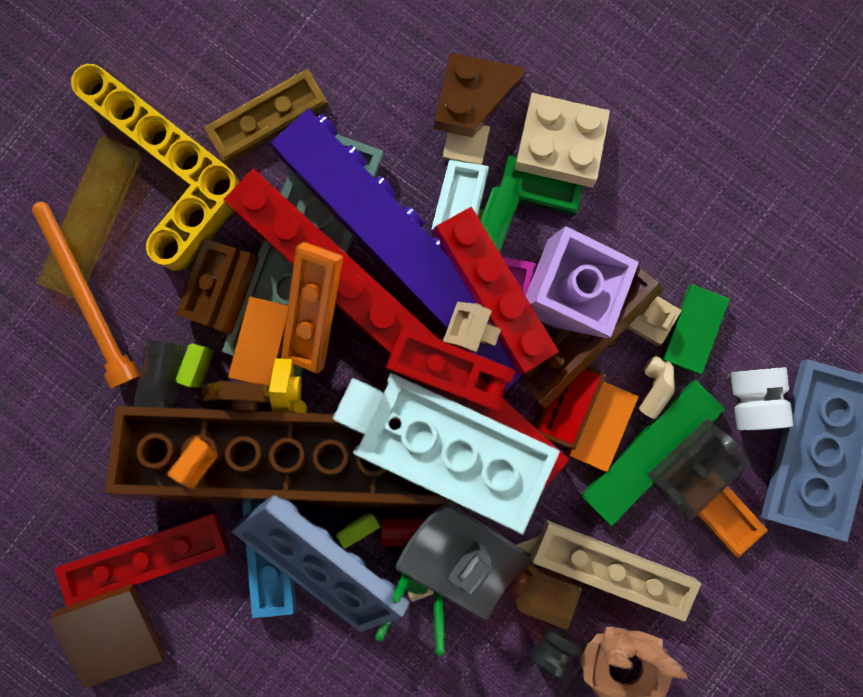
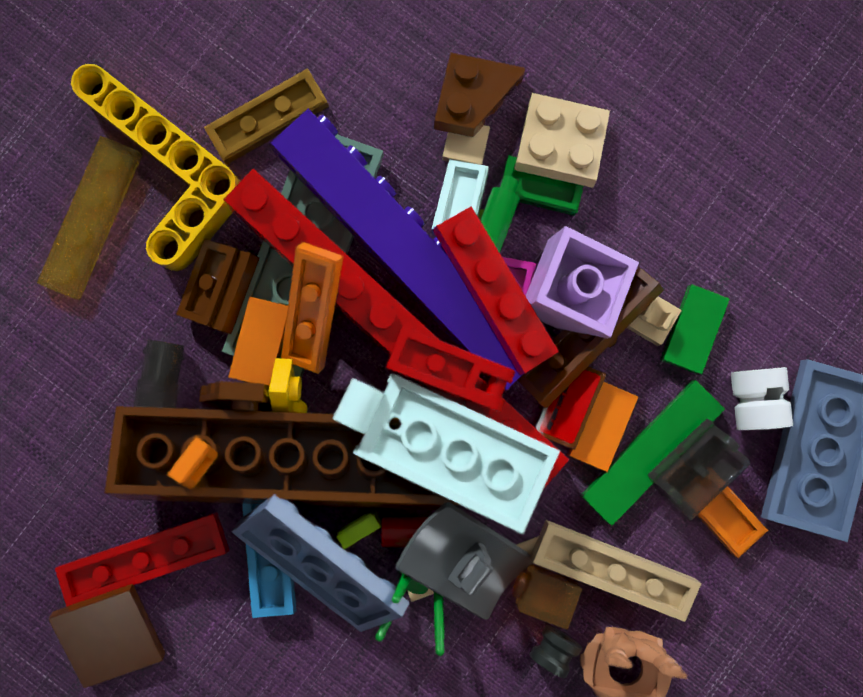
orange piece [32,202,141,389] -> none
lime tile [175,343,215,388] -> none
tan tile [443,302,501,352] -> none
tan arm [639,356,675,419] -> none

